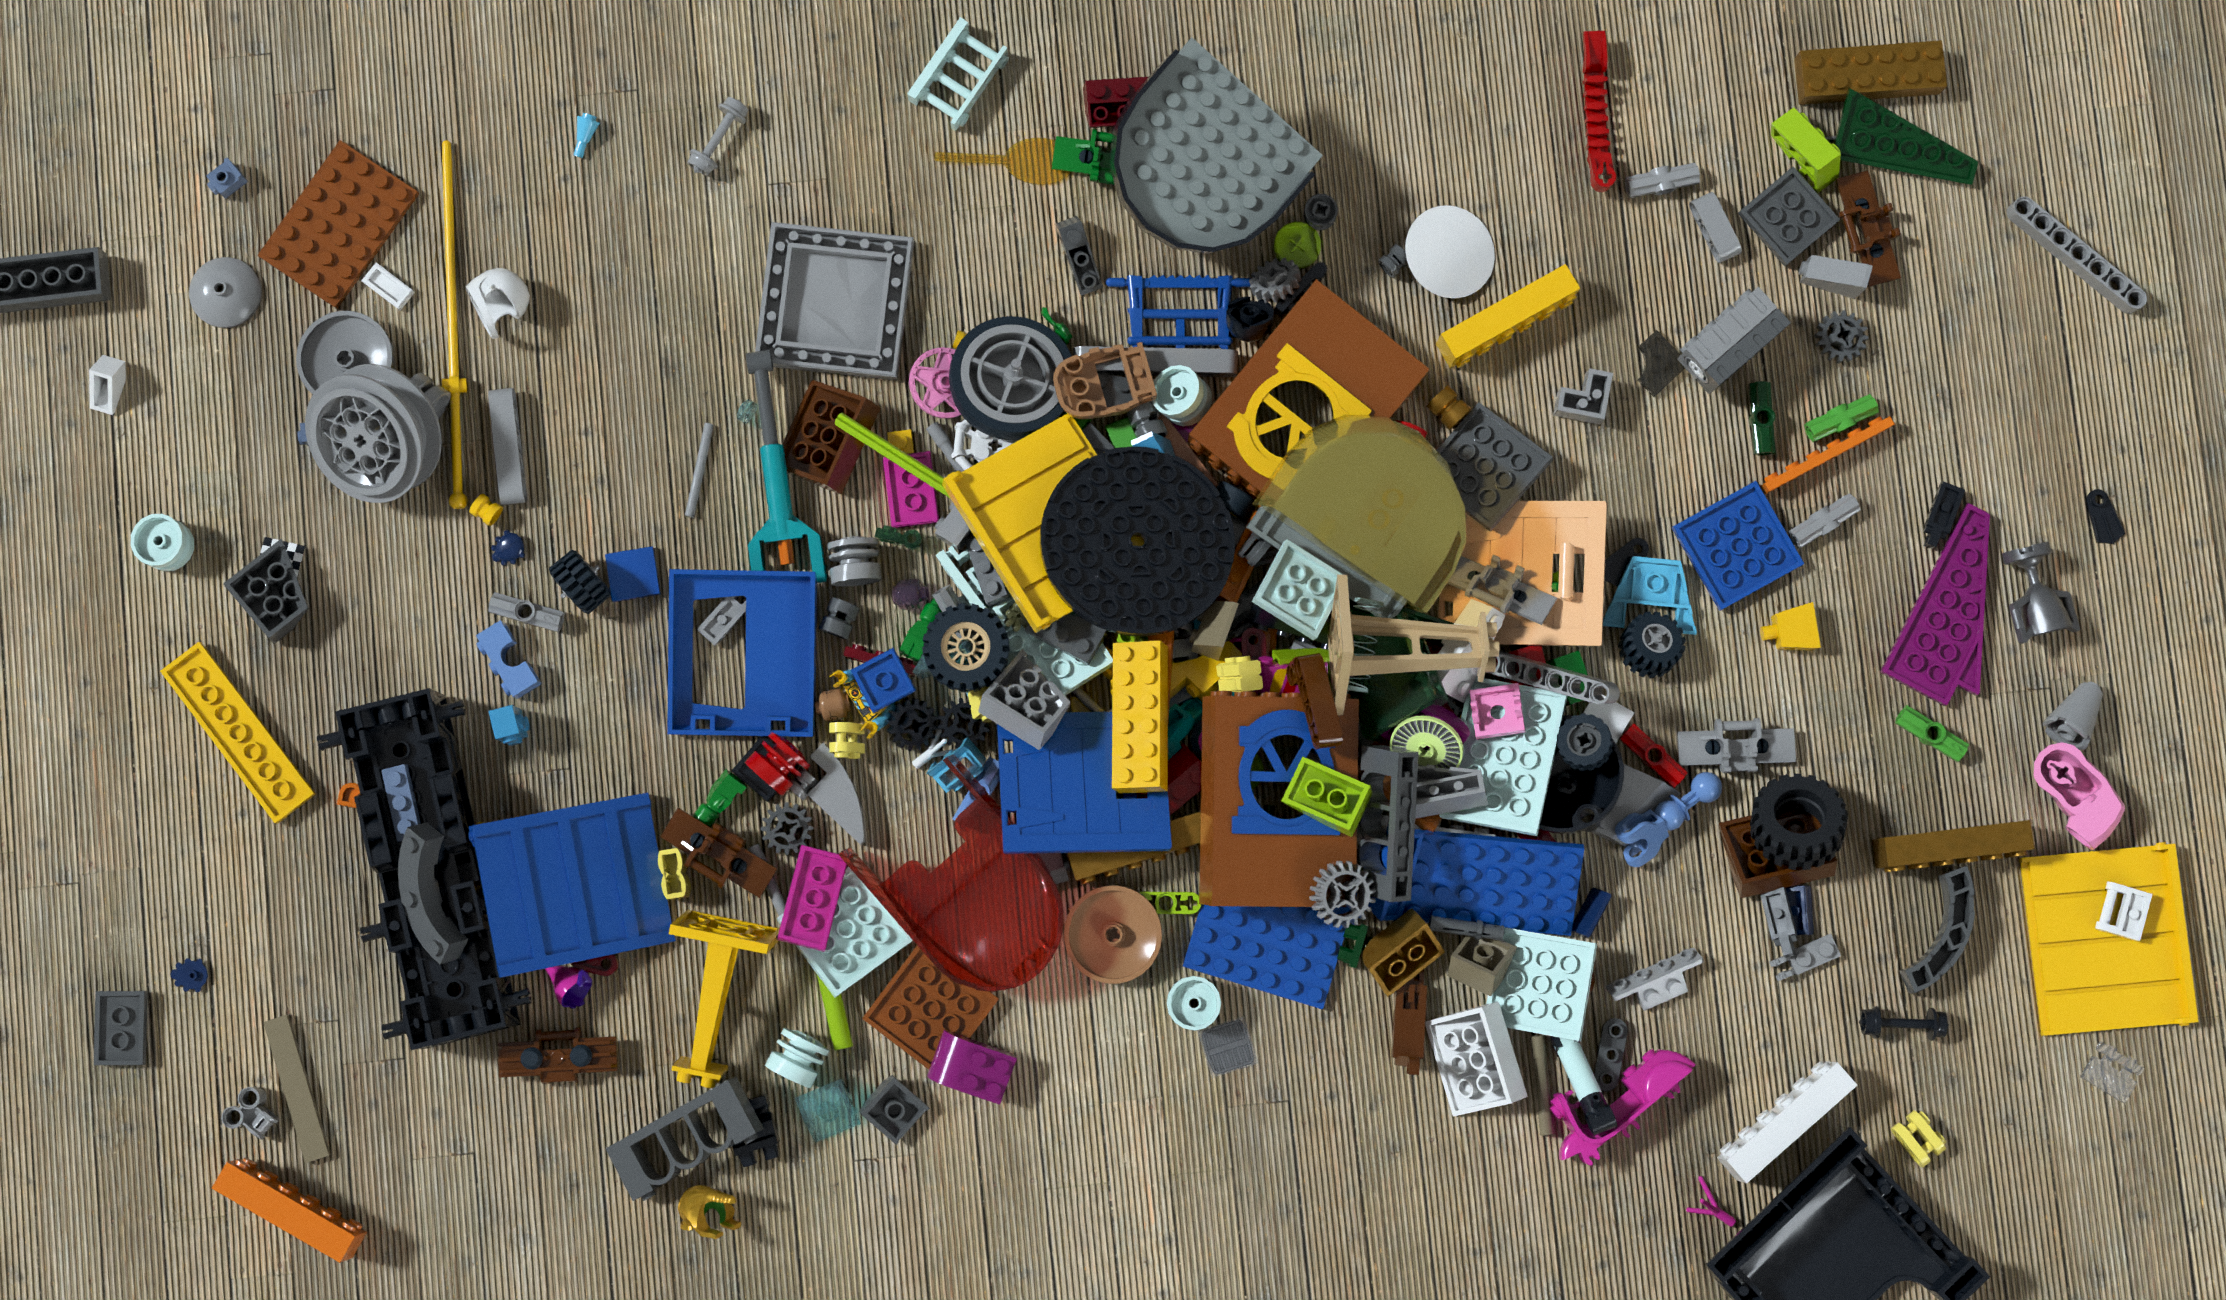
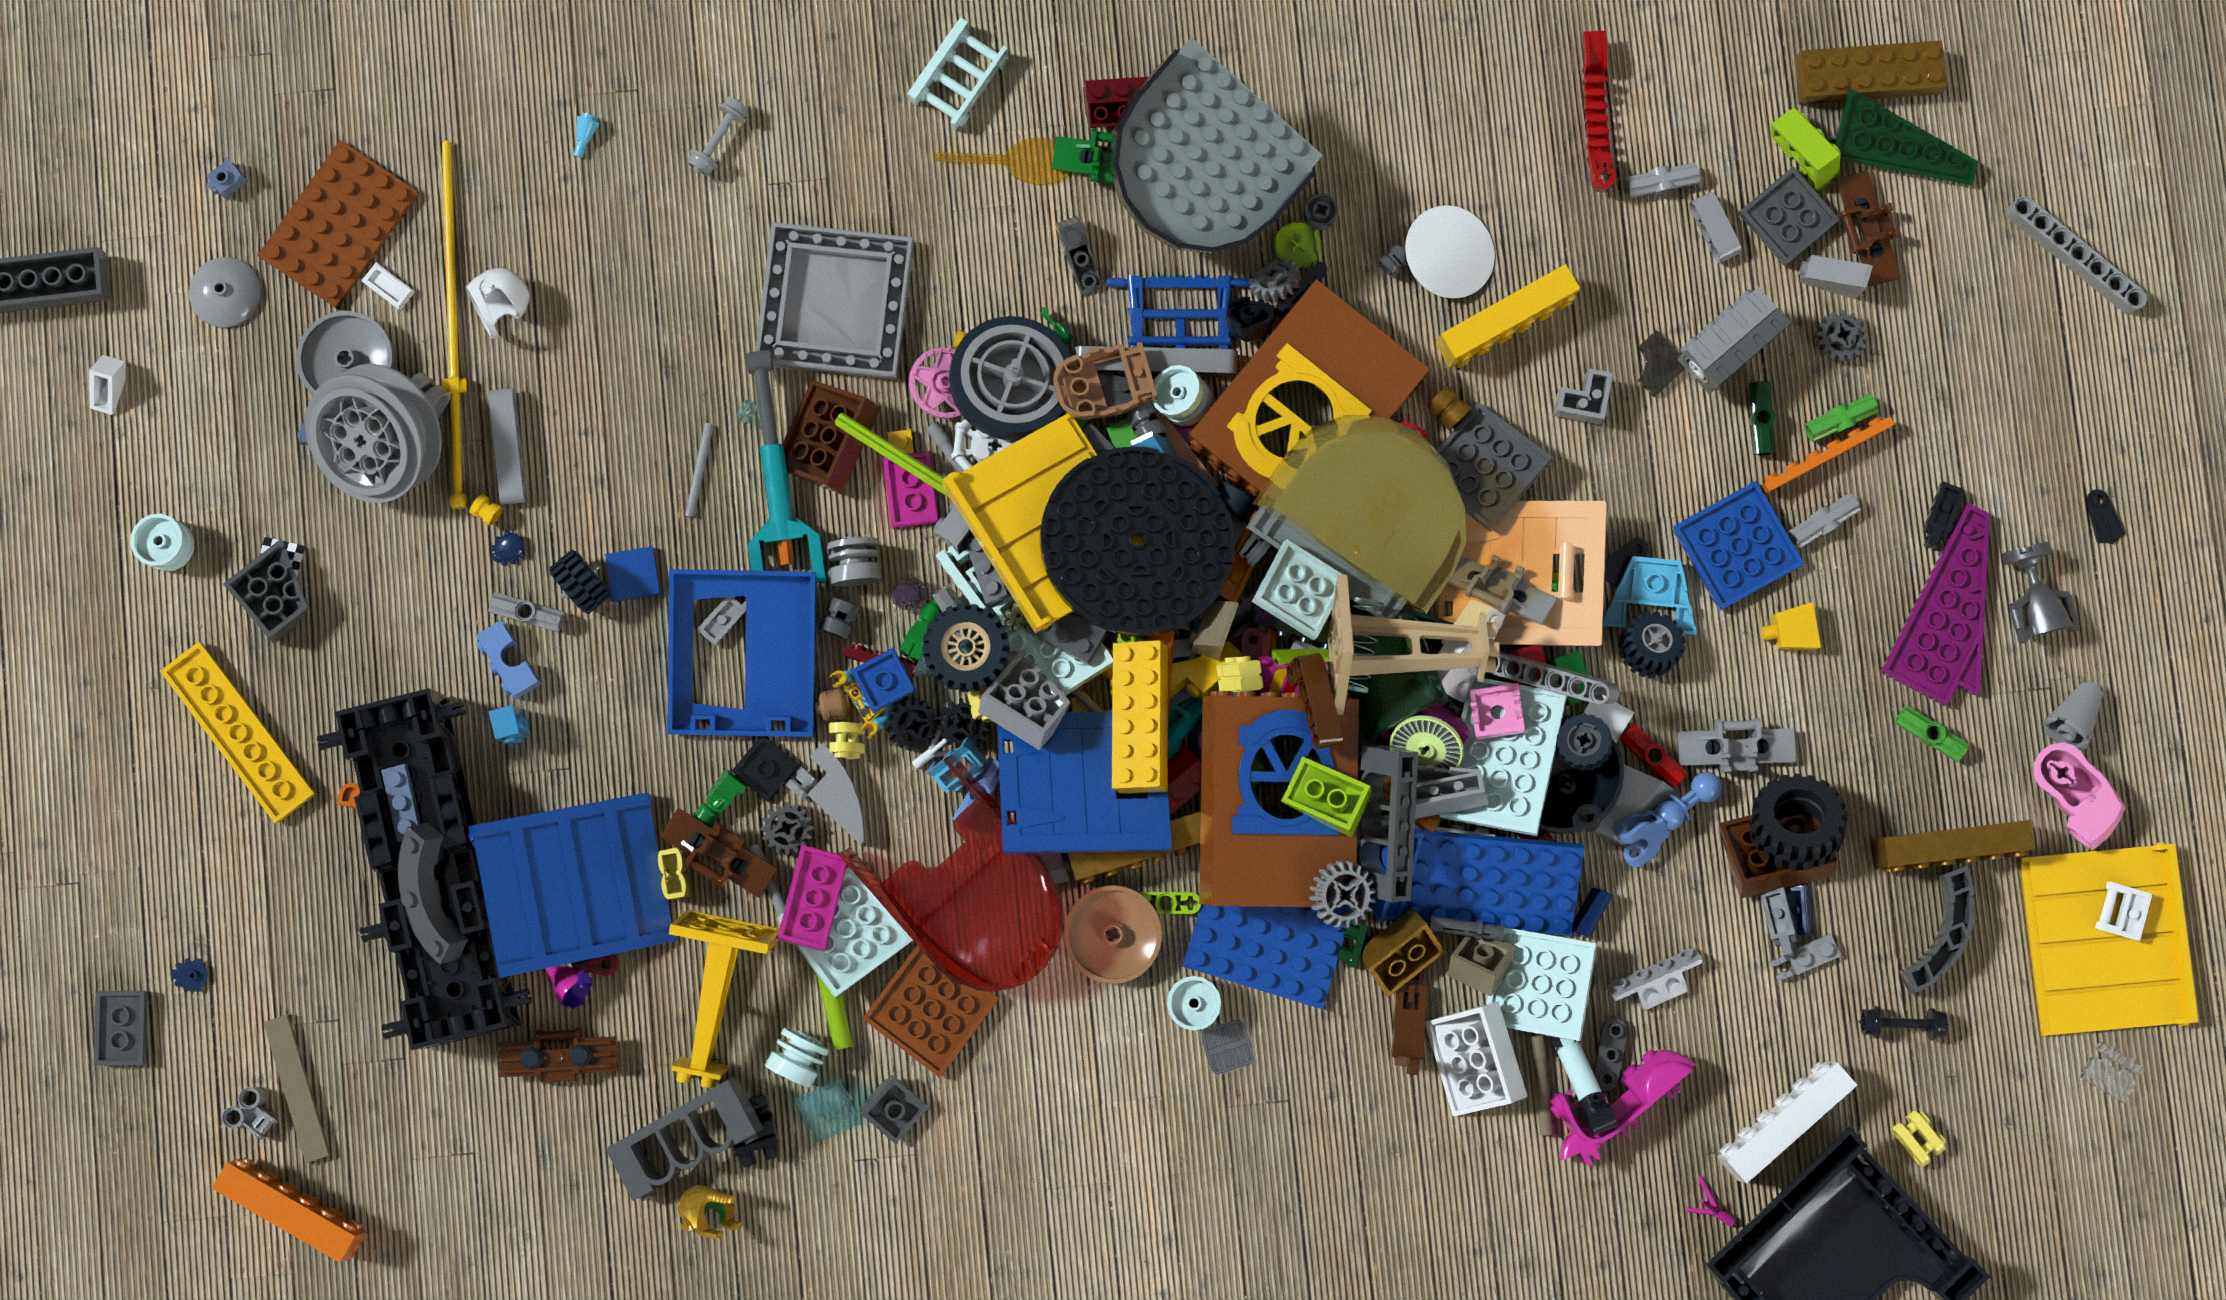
red wheel [744,732,810,796] -> none
clear green plate [874,525,922,550] -> none
magenta brick [927,1030,1017,1105] -> none

